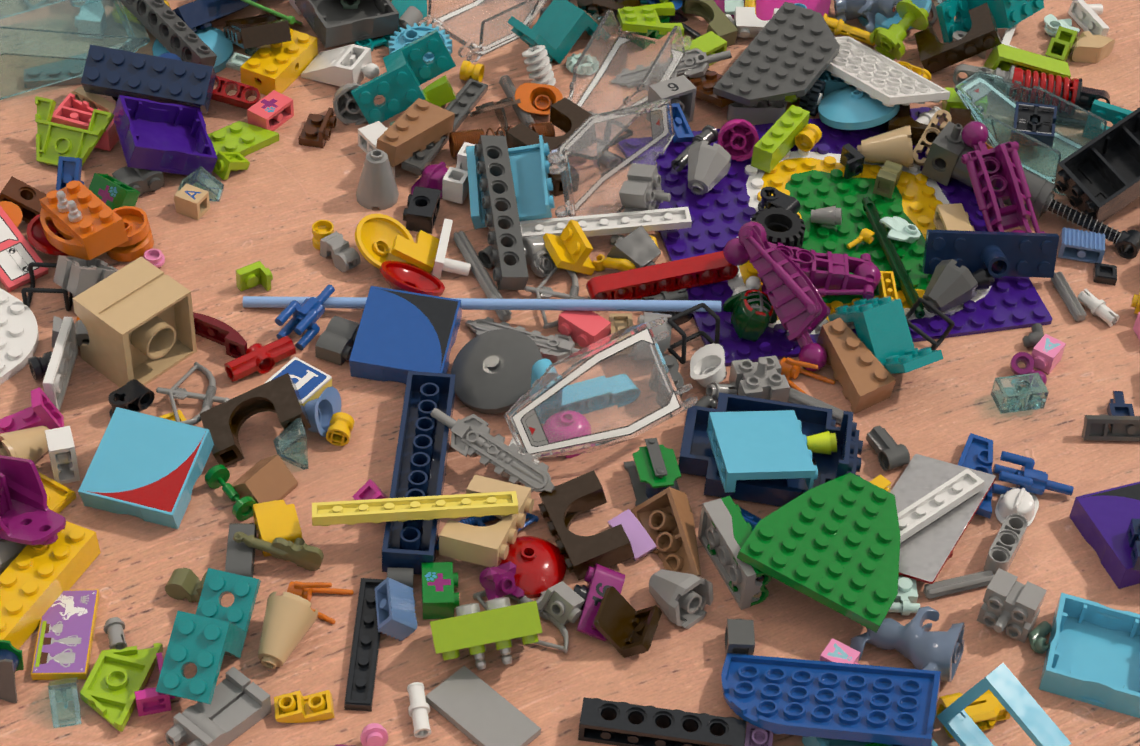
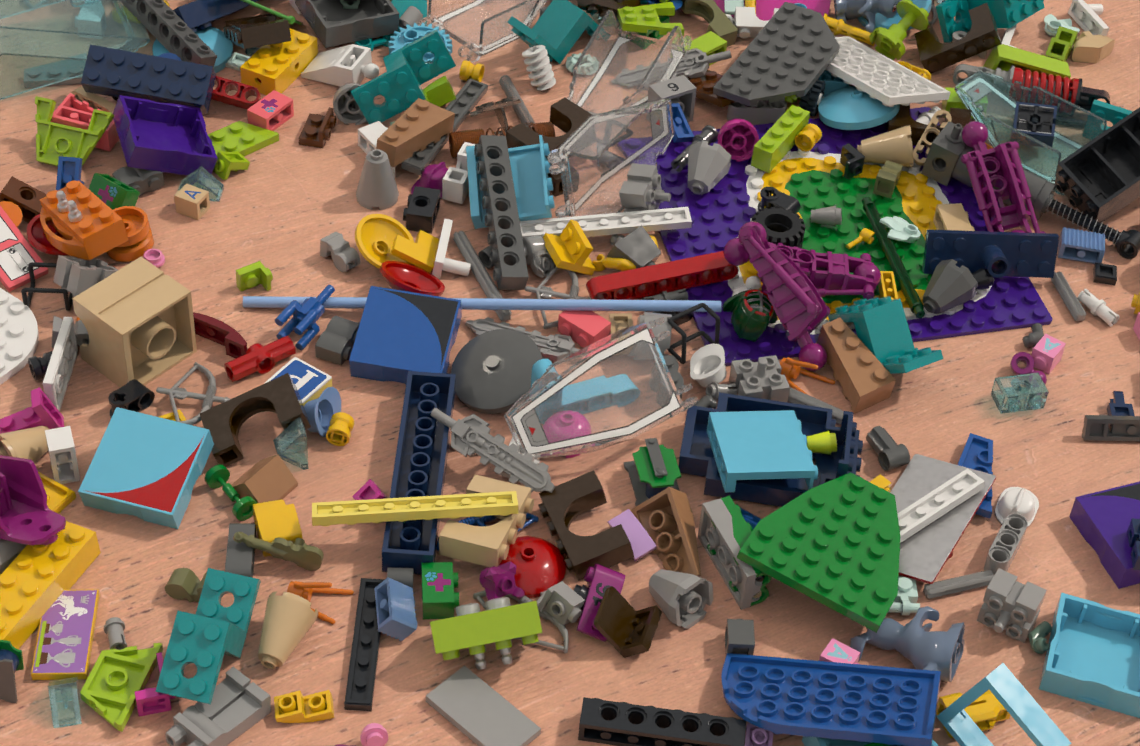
yellow wheel [312,220,334,250] -> none
white pin [407,682,431,738] -> none
orange piece [514,83,563,116] -> none
black piece [669,12,702,39] -> none
black piece [905,298,955,350] -> none
blue plant [992,451,1074,496] -> none

